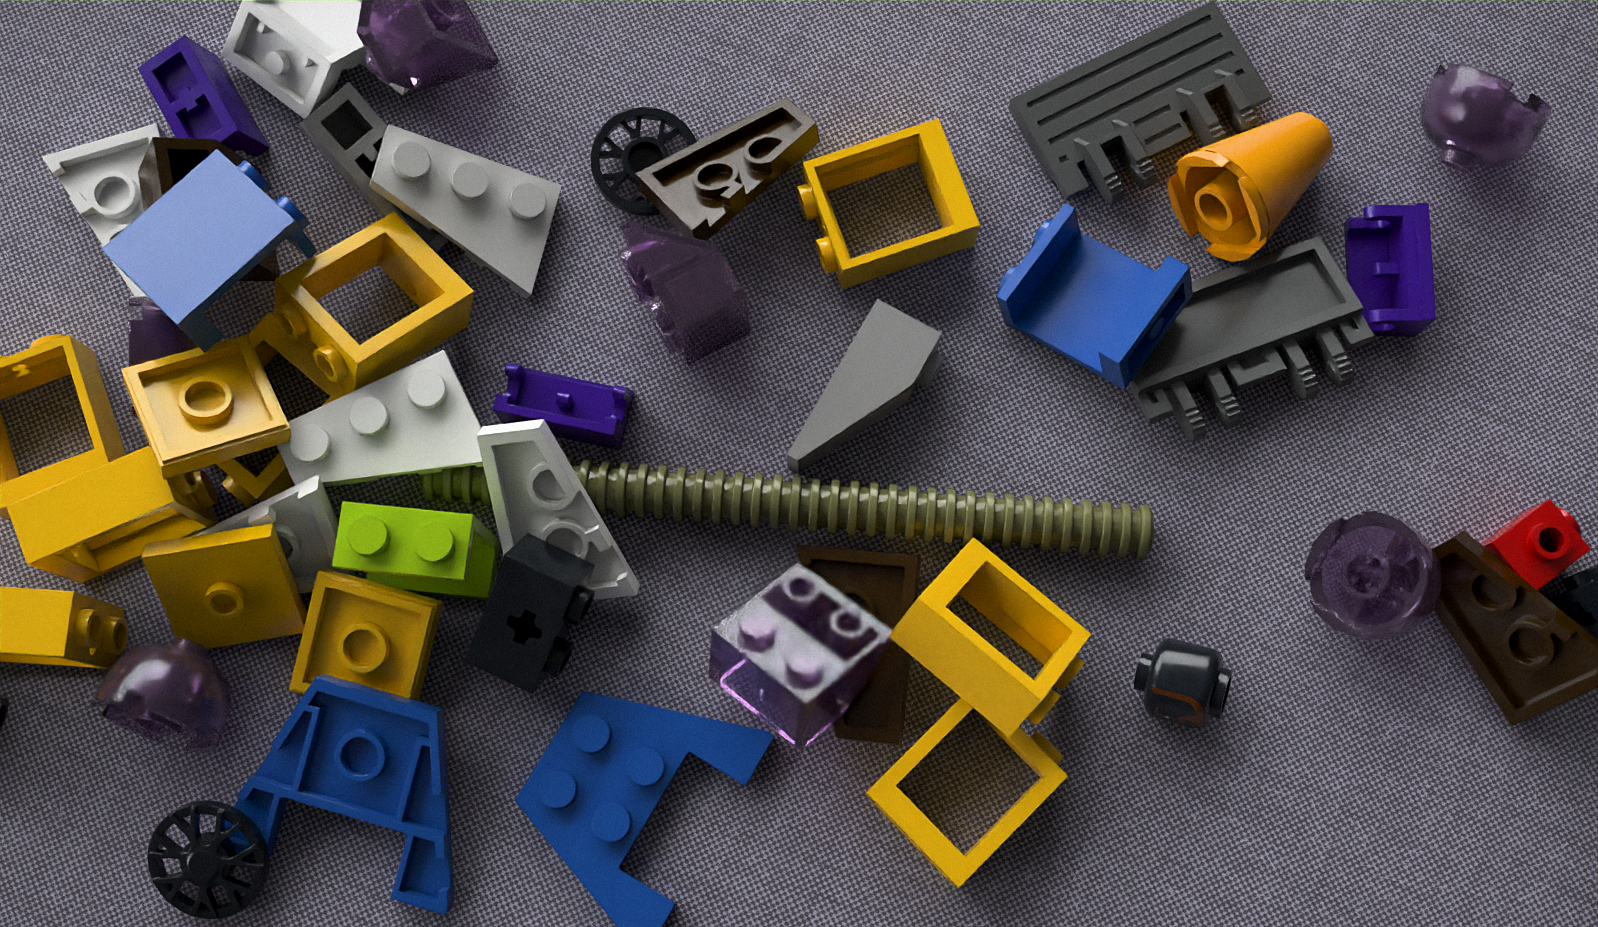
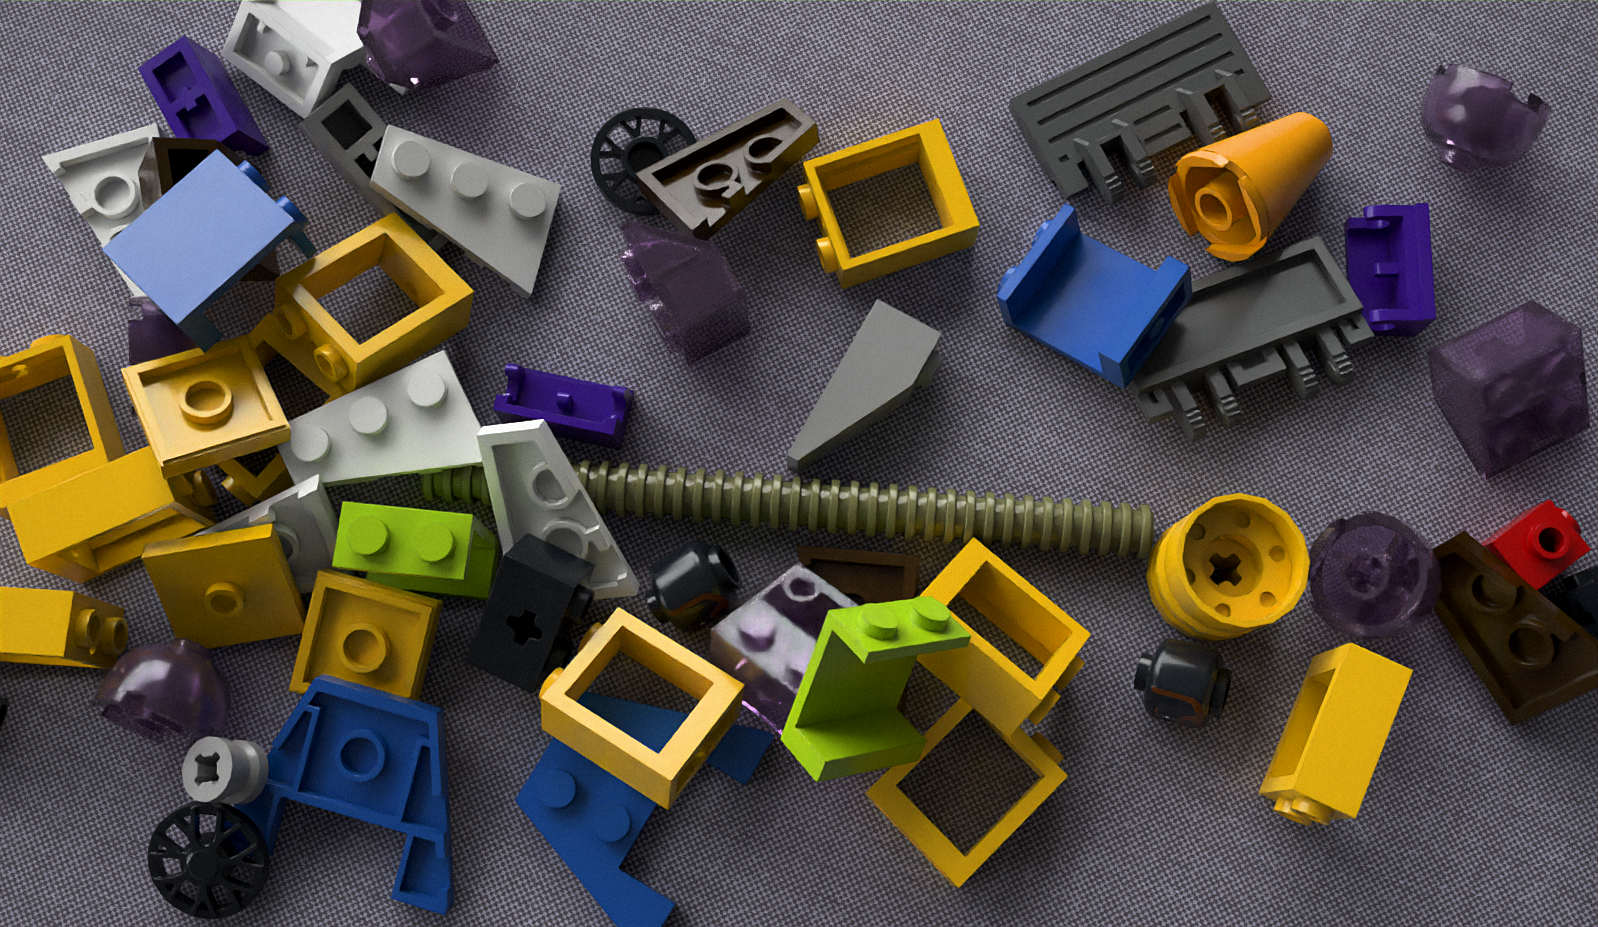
none -> light grey wheel [182,736,269,805]
none -> yellow window [539,607,745,810]
none -> black head [645,540,742,633]
none -> lime panel [780,596,972,783]
none -> yellow wheel [1146,493,1310,642]
none -> yellow window [1258,642,1413,826]
none -> clear purple slope [1427,300,1590,480]

